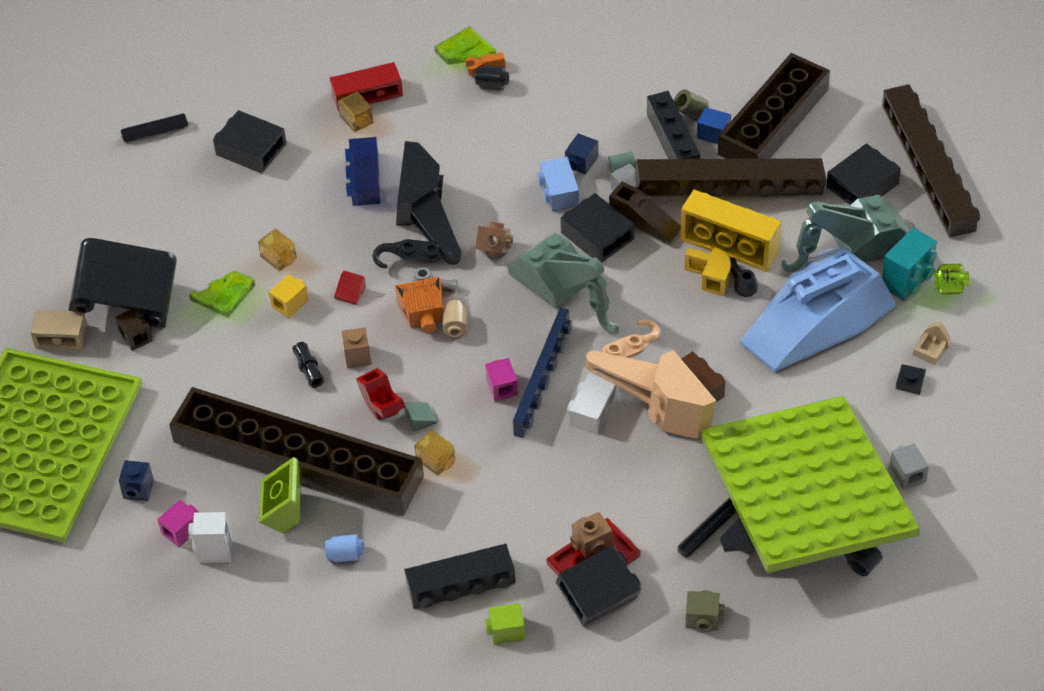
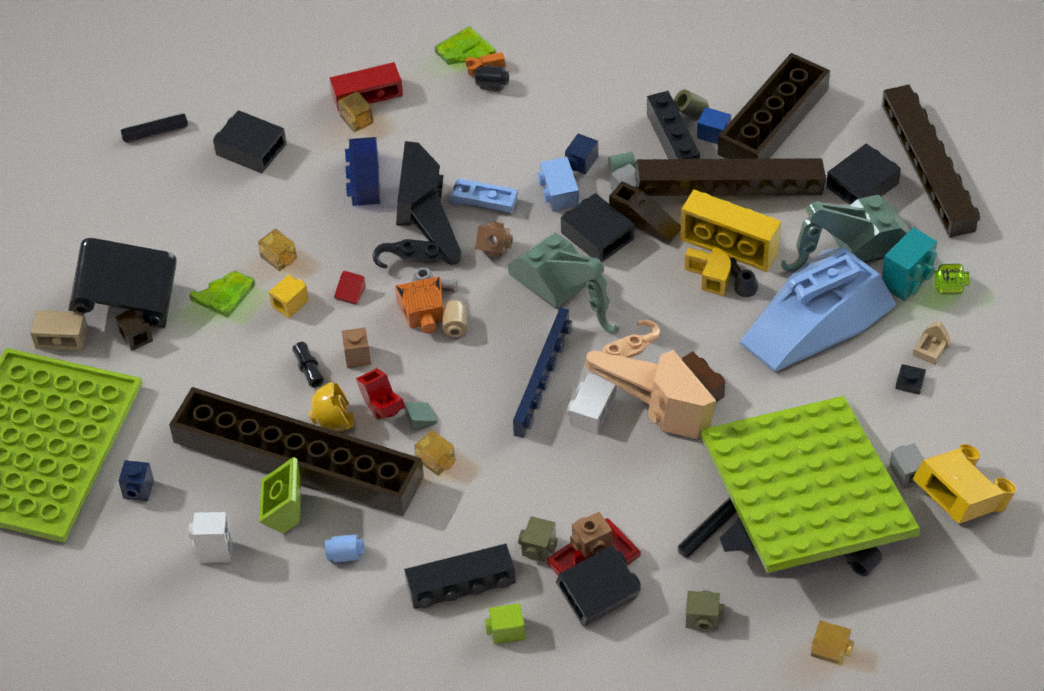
dark pink brick [157,500,199,547] -> none
dark pink brick [485,358,518,402] -> none
none -> yellow cylinder [309,381,355,432]
none -> light blue plate [449,179,518,213]
none -> olive brick [518,516,558,562]
none -> clear yellow brick [811,620,854,665]
none -> yellow piece [913,444,1016,524]

